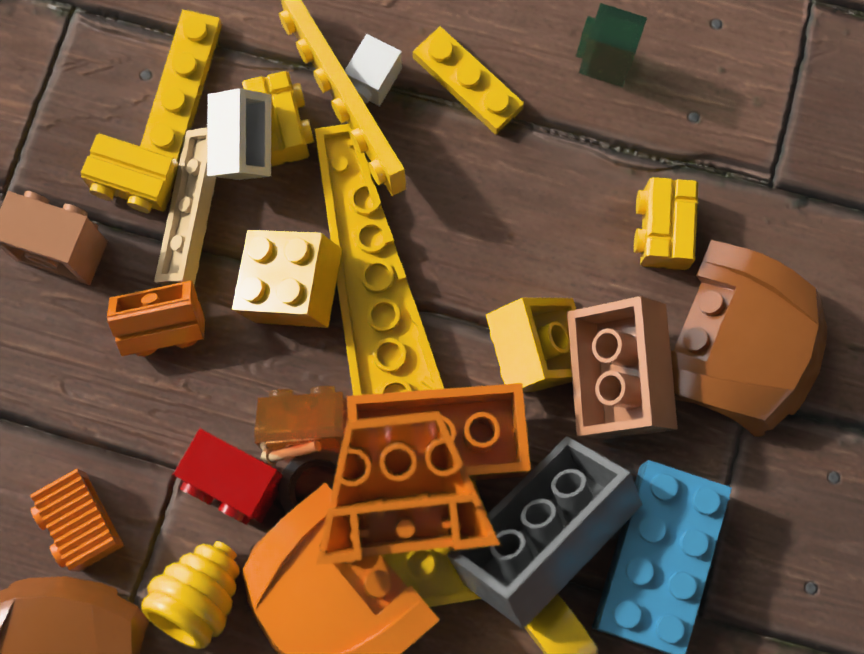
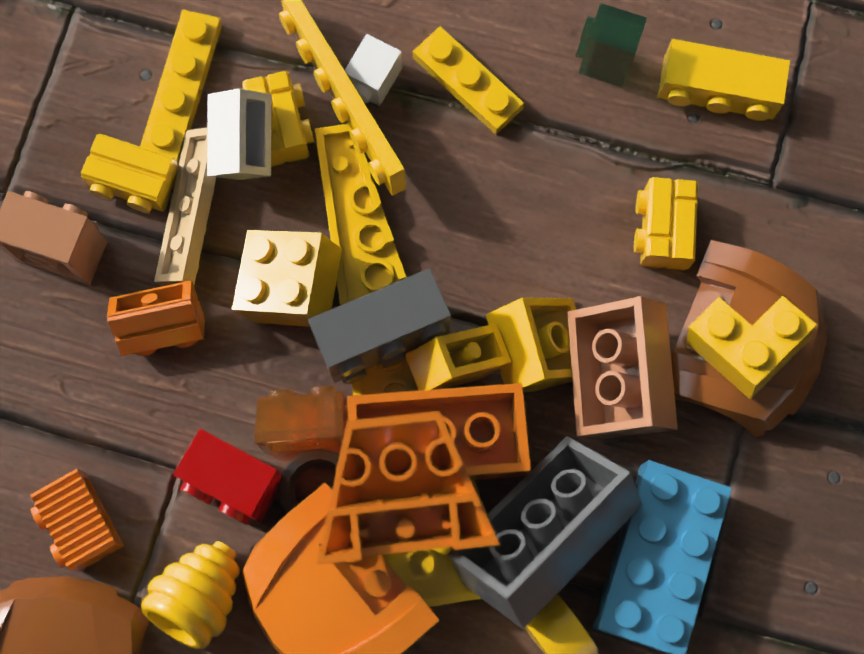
tan piece [261,440,321,466] -> none
none -> dark grey brick [308,268,451,385]
none -> yellow brick [406,324,512,391]
none -> yellow brick [658,39,790,121]
none -> yellow brick [686,296,817,400]

